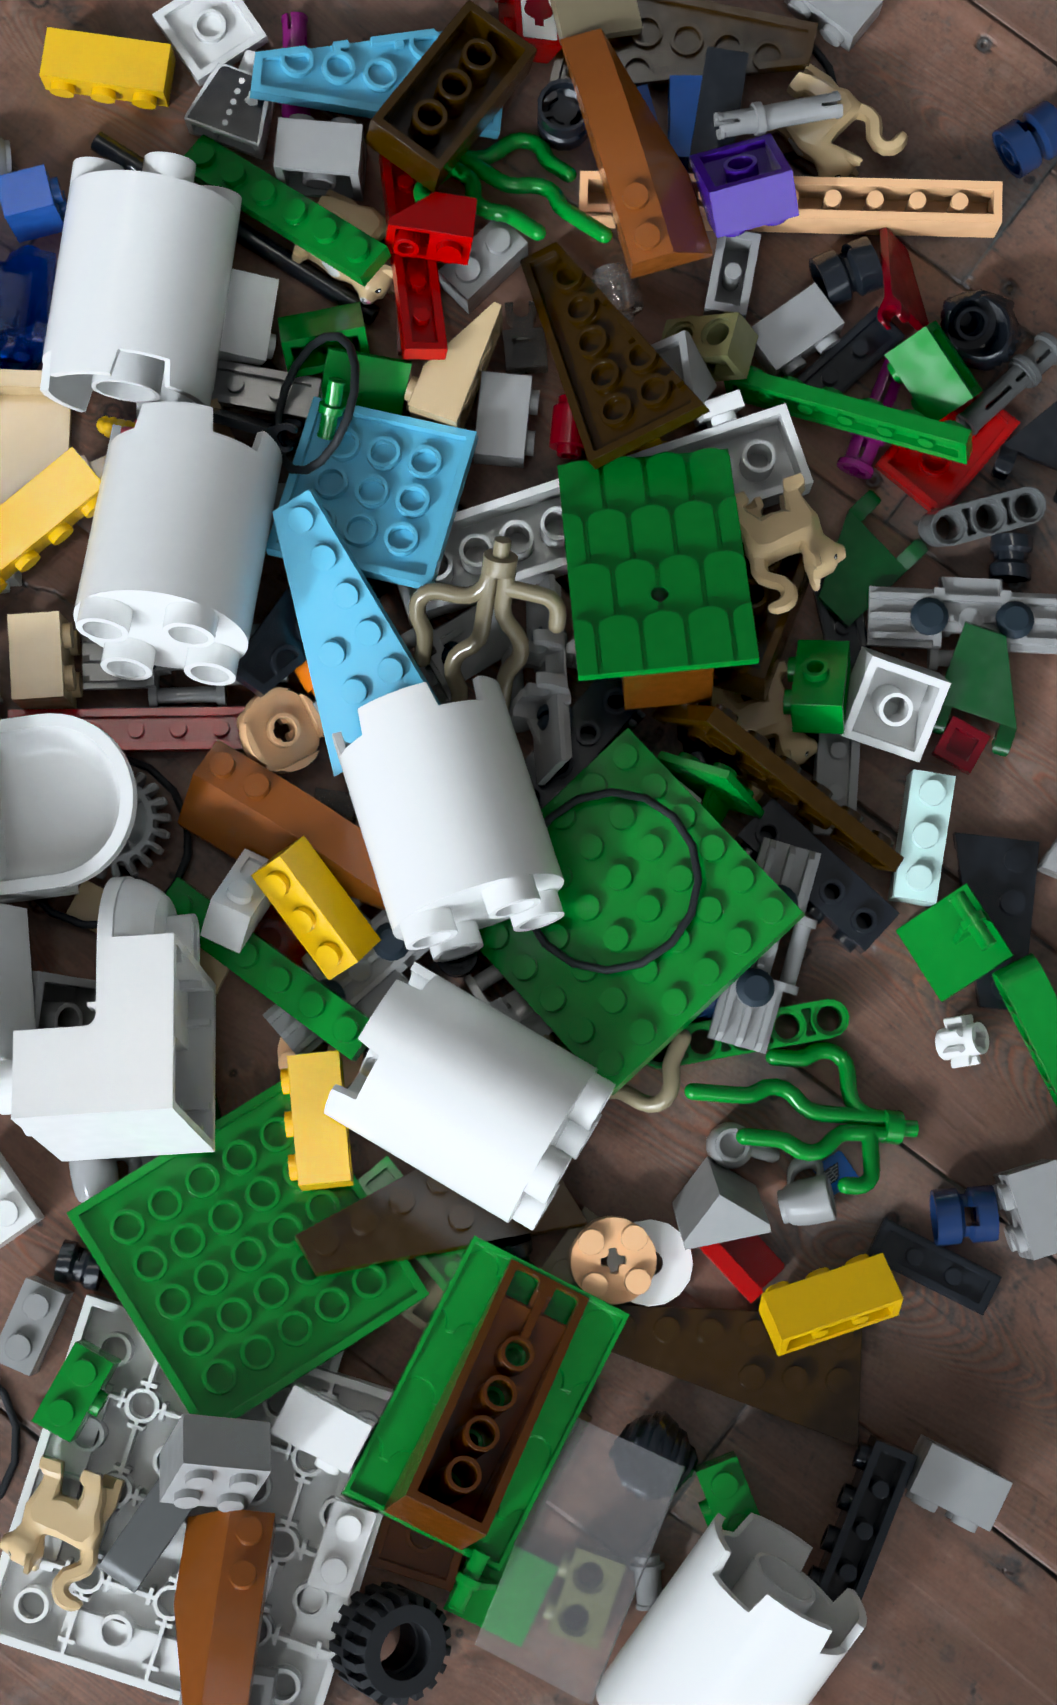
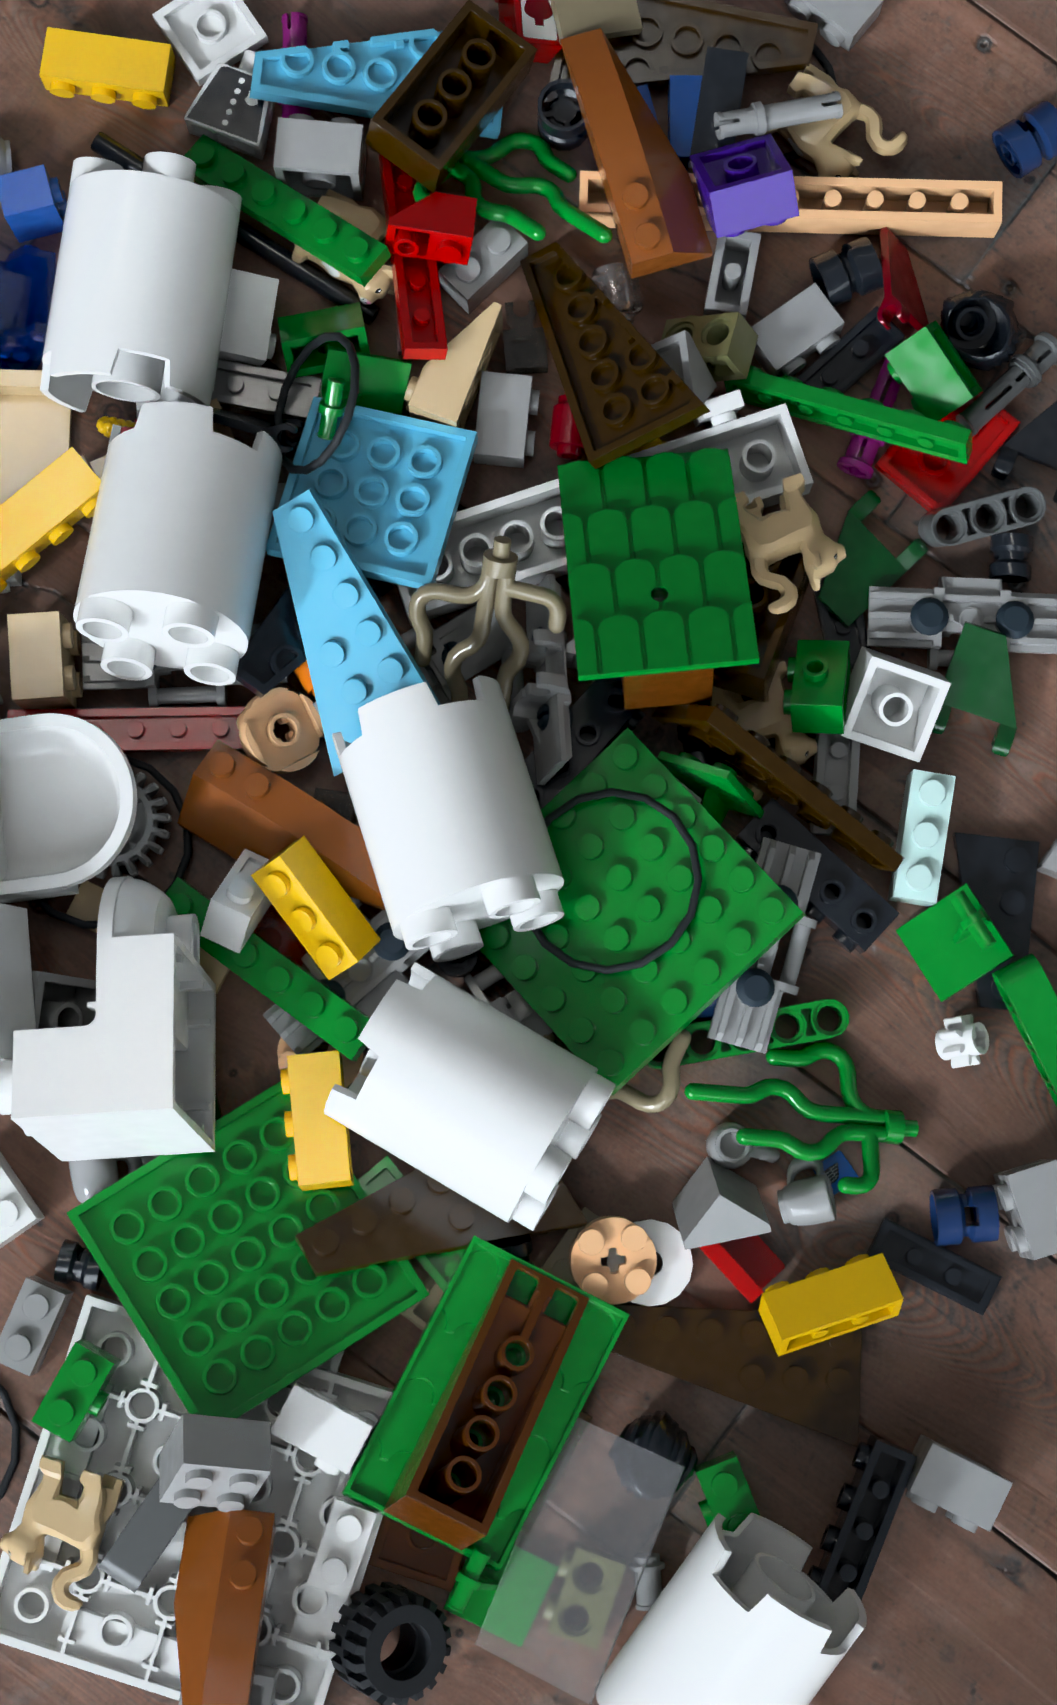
dark red plate [931,716,991,775] -> none

